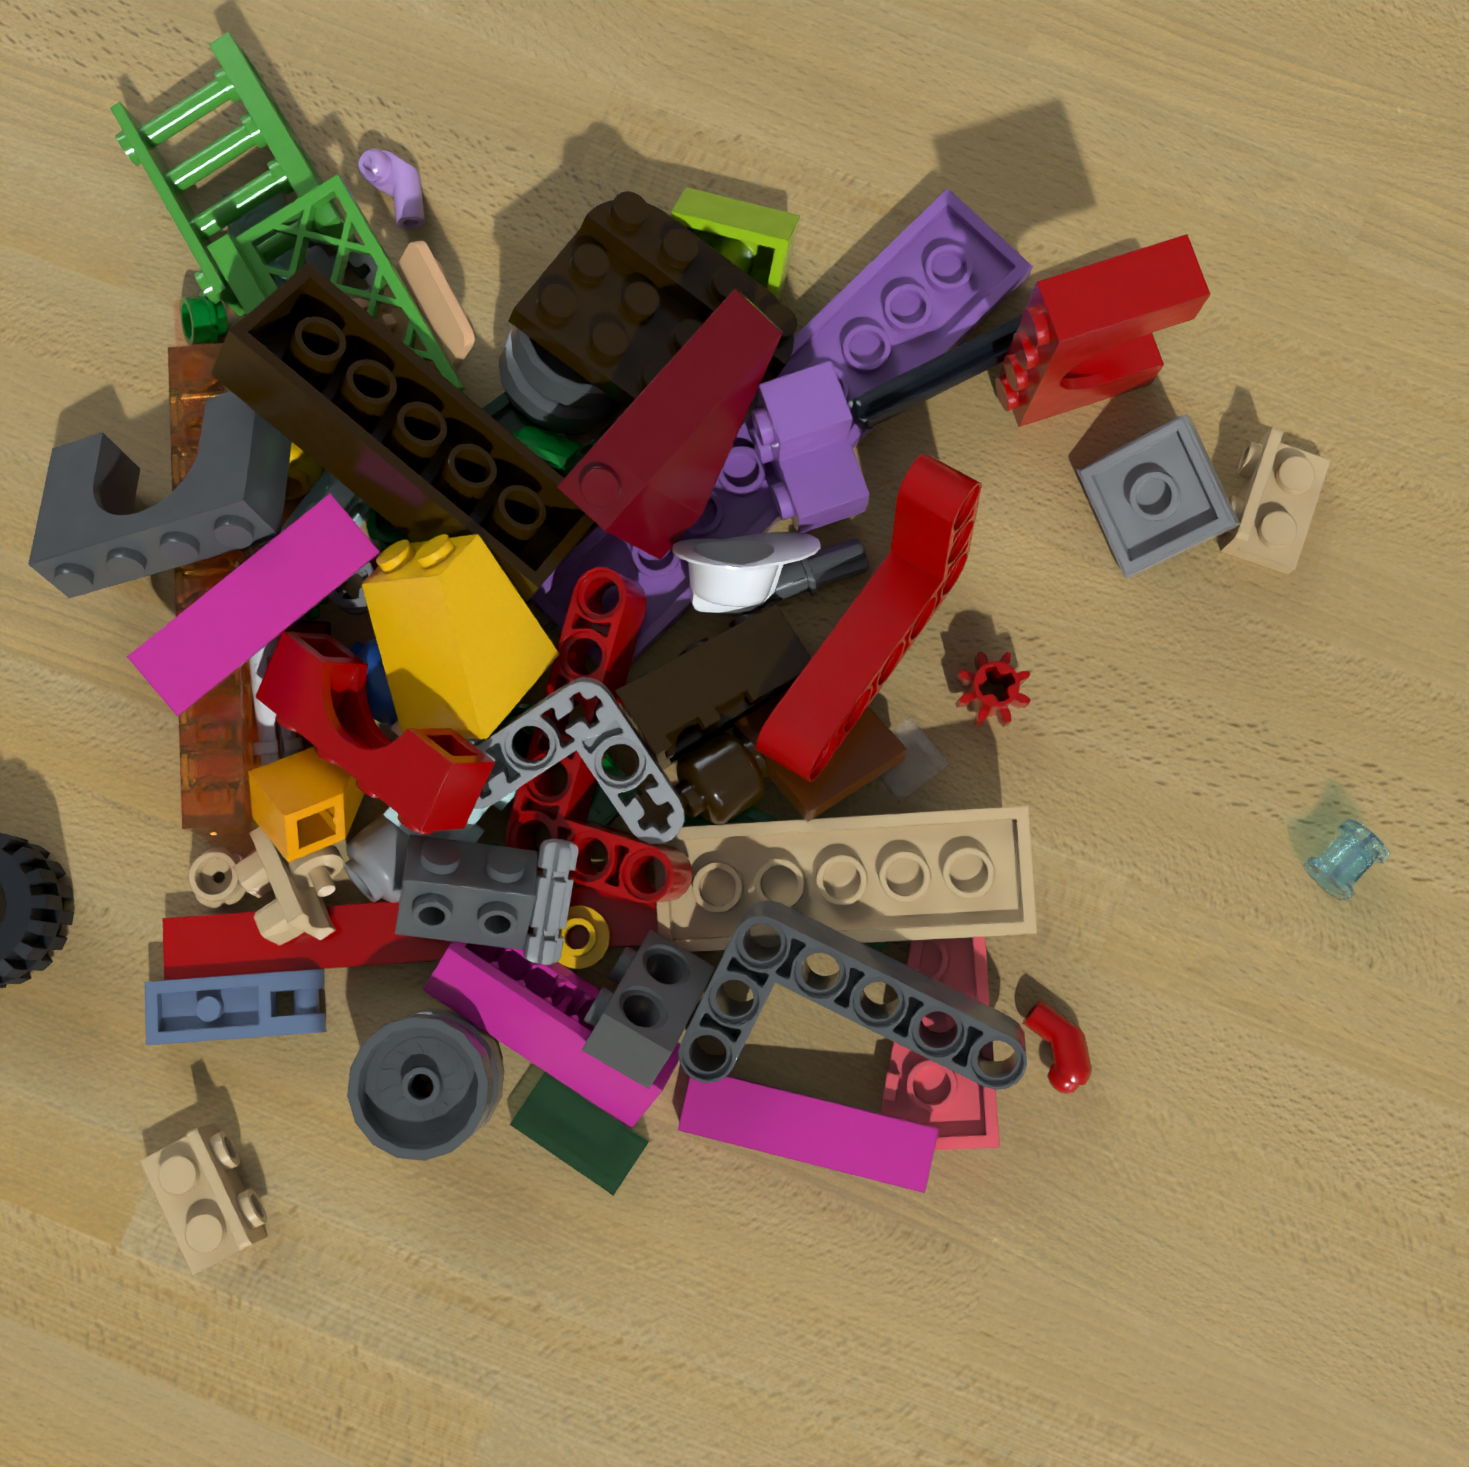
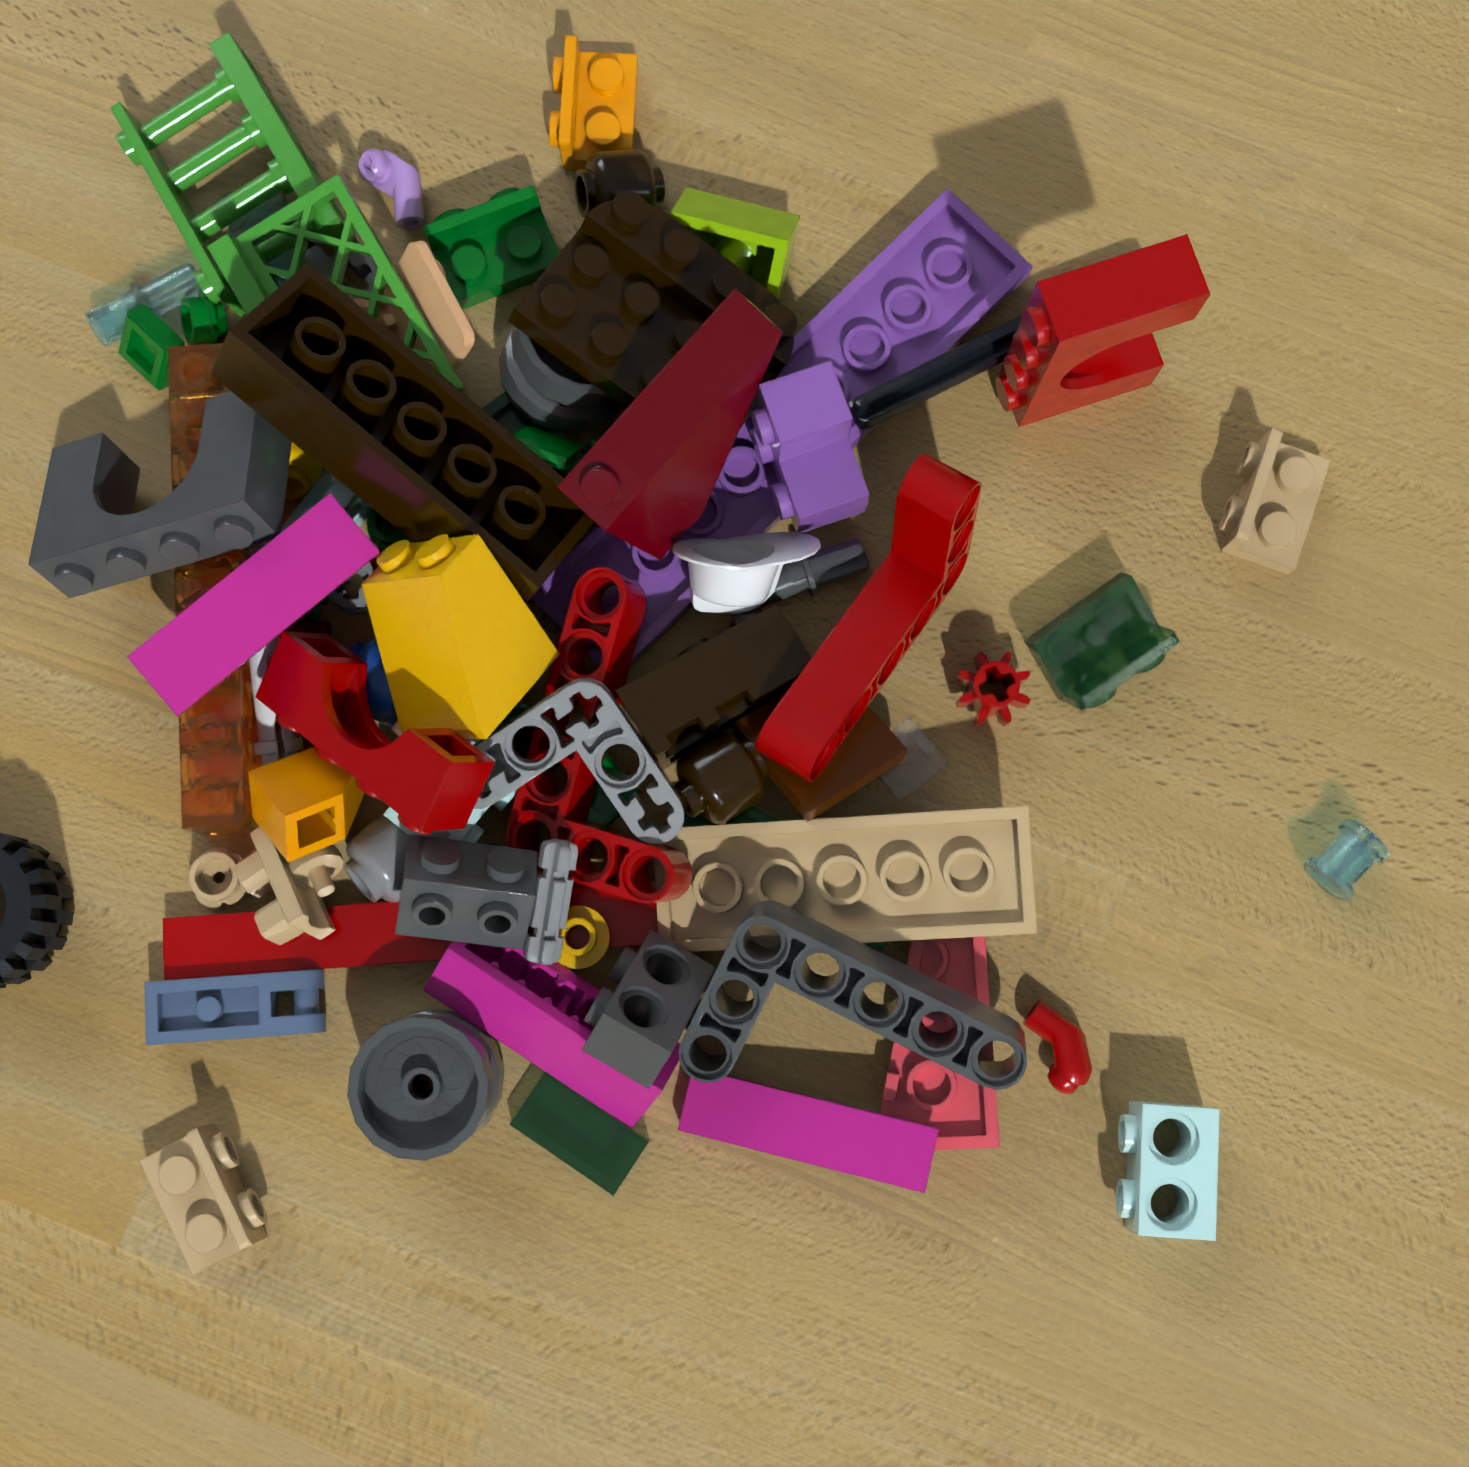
light grey tile [1077,414,1240,578] -> none
none -> clear light blue axle [85,263,202,347]
none -> green tile [118,304,185,391]
none -> green bracket [423,186,559,310]
none -> light orange bracket [549,35,639,170]
none -> dark brown head [574,148,665,218]
none -> clear green bracket [1024,572,1180,710]
none -> light aqua brick [1116,1100,1220,1241]

